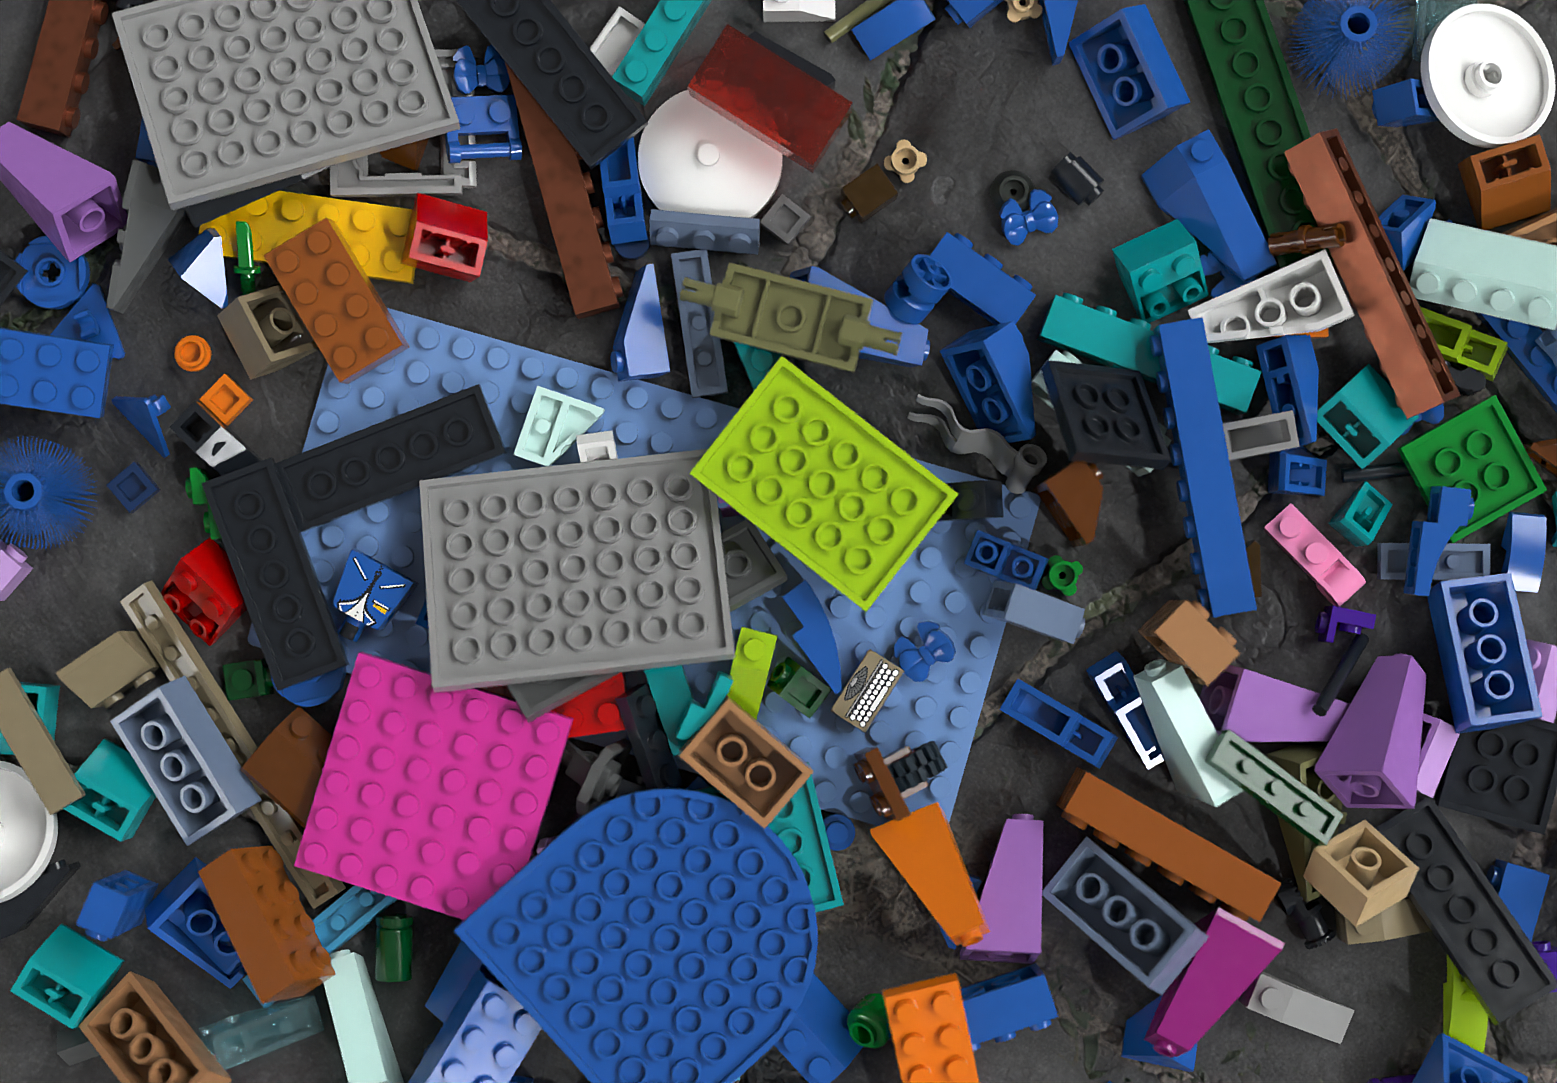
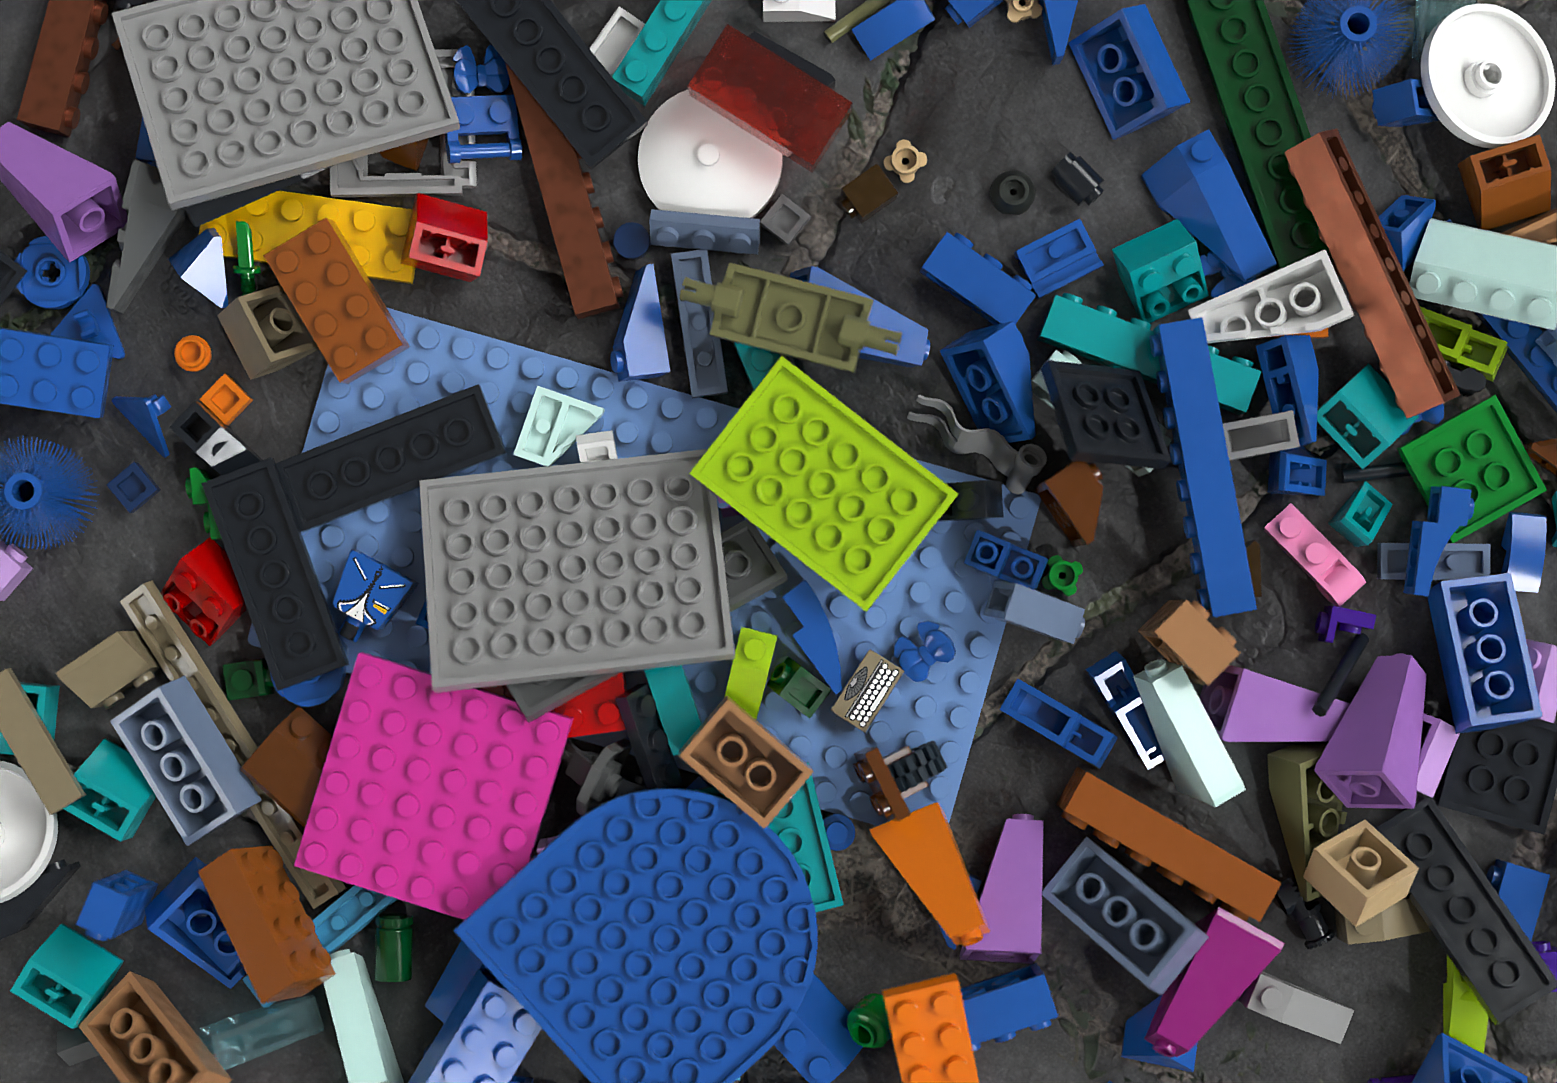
blue slope [600,136,648,245] -> none
teal slope [676,670,734,740] -> none
blue wheel [884,254,952,324] -> none
blue piece [999,189,1058,245] -> none
plate [1205,729,1344,846] -> none
reddish brown pin [1268,223,1346,256] -> none
none -> blue plate [1014,219,1104,299]

